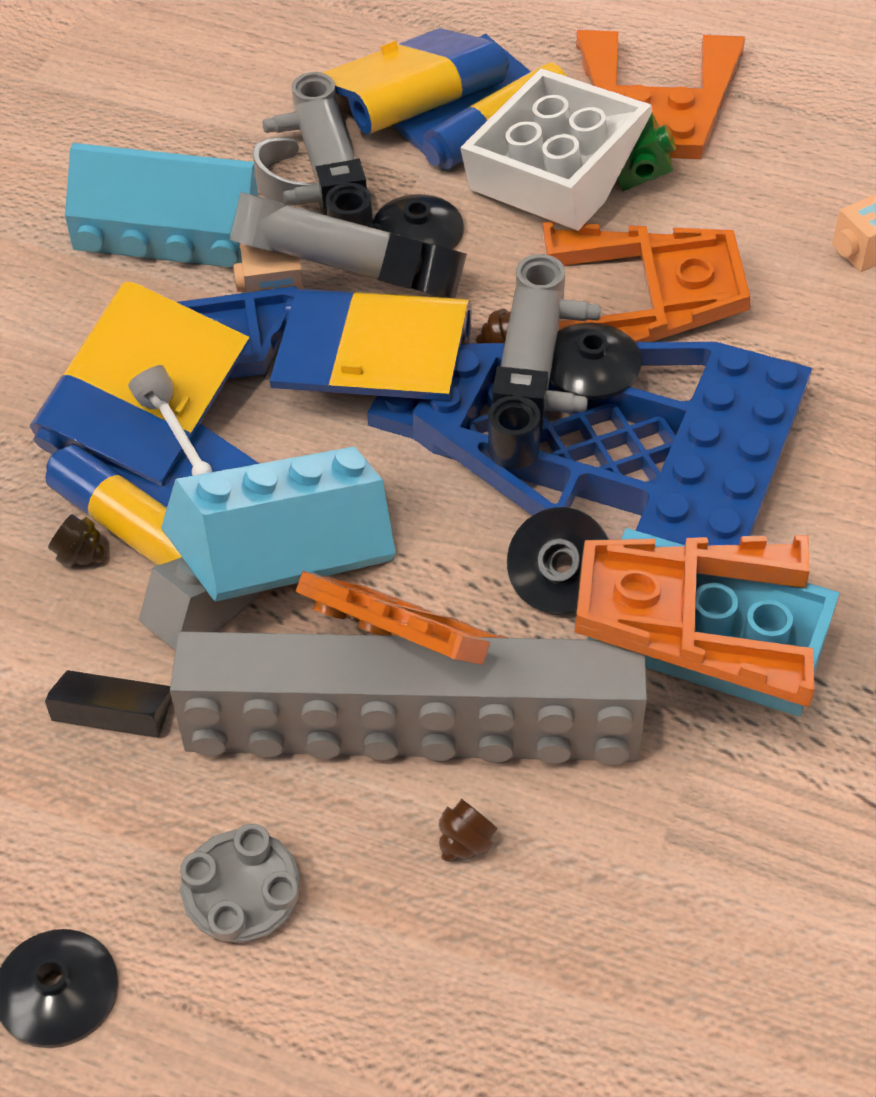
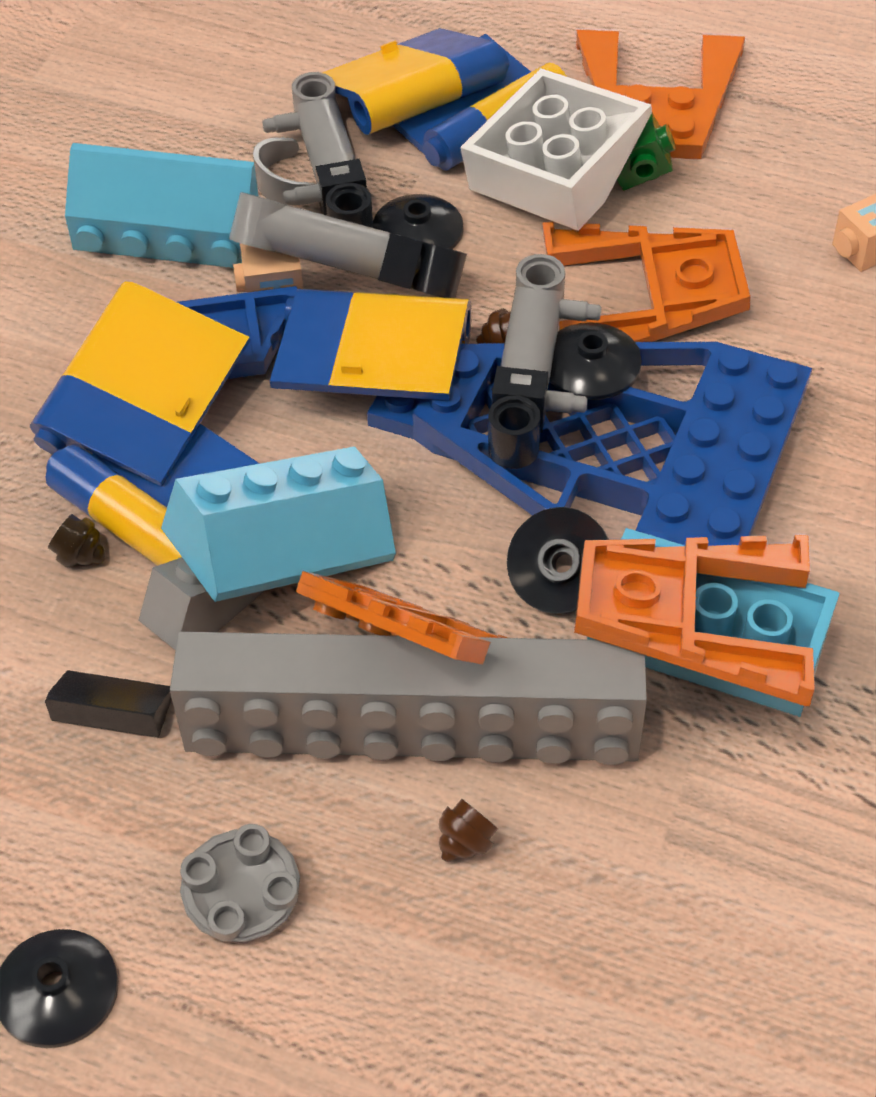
hinge [128,365,212,476] -> none

